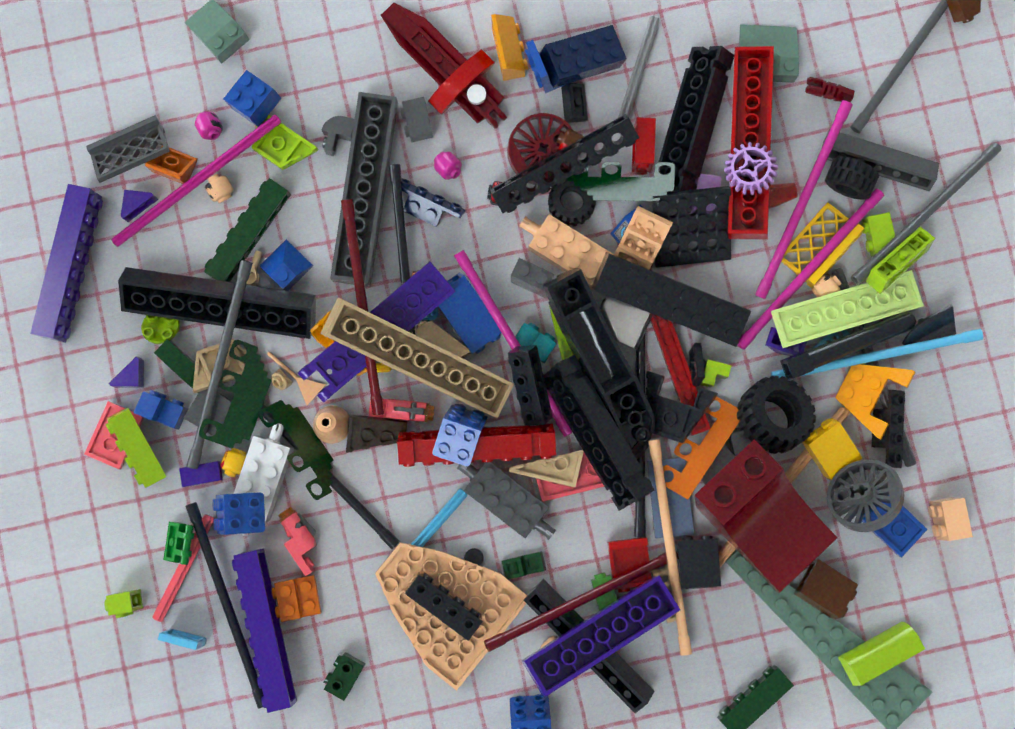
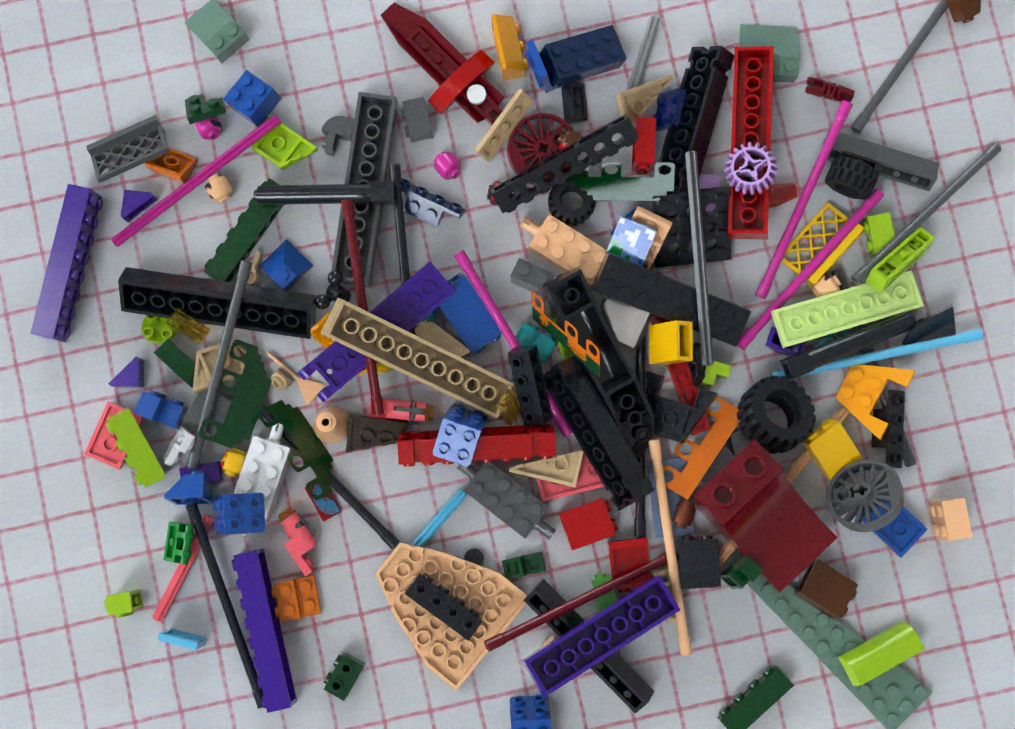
none -> white plate [161,426,195,466]
none -> blue slope [164,471,214,505]
none -> clear yellow tile [166,309,210,343]
none -> dark green plate [185,94,226,125]
none -> black brick [254,181,397,205]
none -> slope [305,484,342,522]
none -> black piece [314,270,351,310]
none -> tan plate [475,89,534,162]
none -> clear yellow tile [497,389,521,426]
none -> piece [531,291,600,378]
none -> red panel [558,498,618,551]
none -> tile [606,215,657,266]
none -> tan wing [615,75,673,123]
none -> yellow brick [649,320,693,365]
none -> clear blue plate [653,87,687,132]
none -> copper brick [672,499,696,529]
none -> dark grey axle [685,151,714,366]
none -> dark green slope [720,556,763,589]

